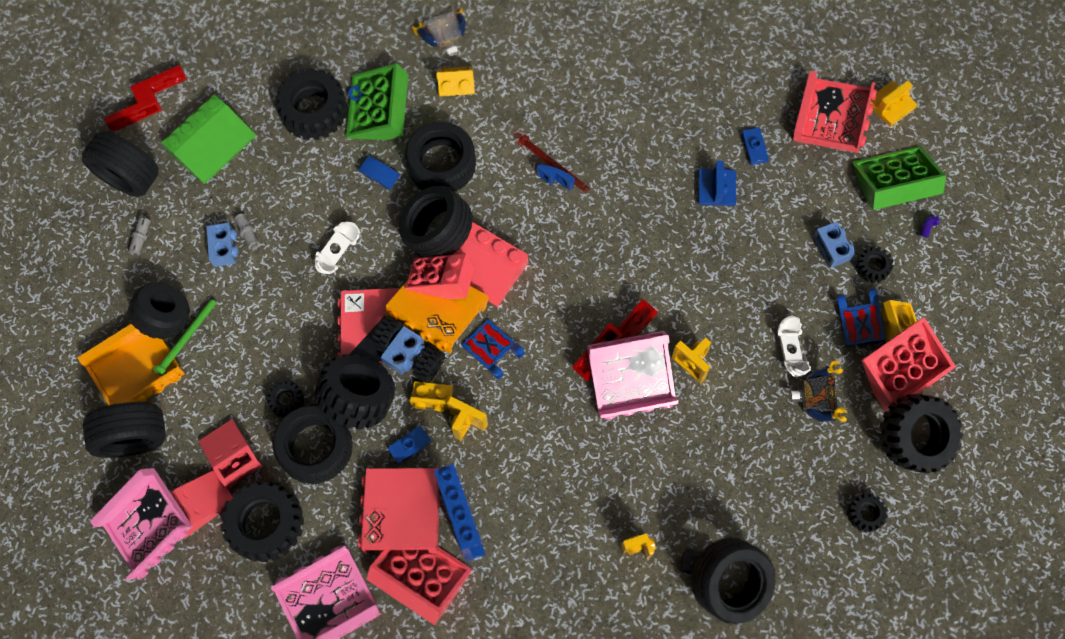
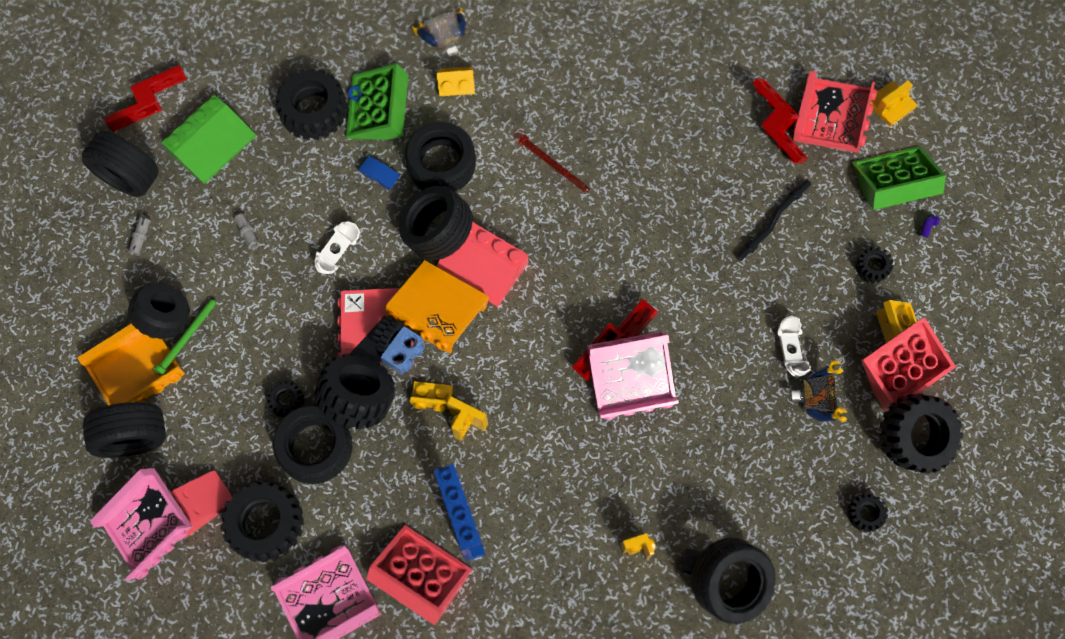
coral slope [198,419,263,489] -> none
medium blue brick [207,223,238,267] -> none
coral panel [358,468,440,554] -> none
blue plate [387,425,431,465] -> none
coral slope [405,253,474,299] -> none
black tyre [412,345,446,383] -> none
flag [461,319,525,380] -> none
blue slope [537,164,575,191] -> none
yellow bracket [672,338,712,384] -> none
blue bracket [698,161,736,206] -> none
blue plate [741,128,769,165] -> none
medium blue brick [813,221,855,268] -> none
flag [837,289,886,346] -> none
none -> black bar [736,180,811,261]
none -> red bracket [752,78,808,164]

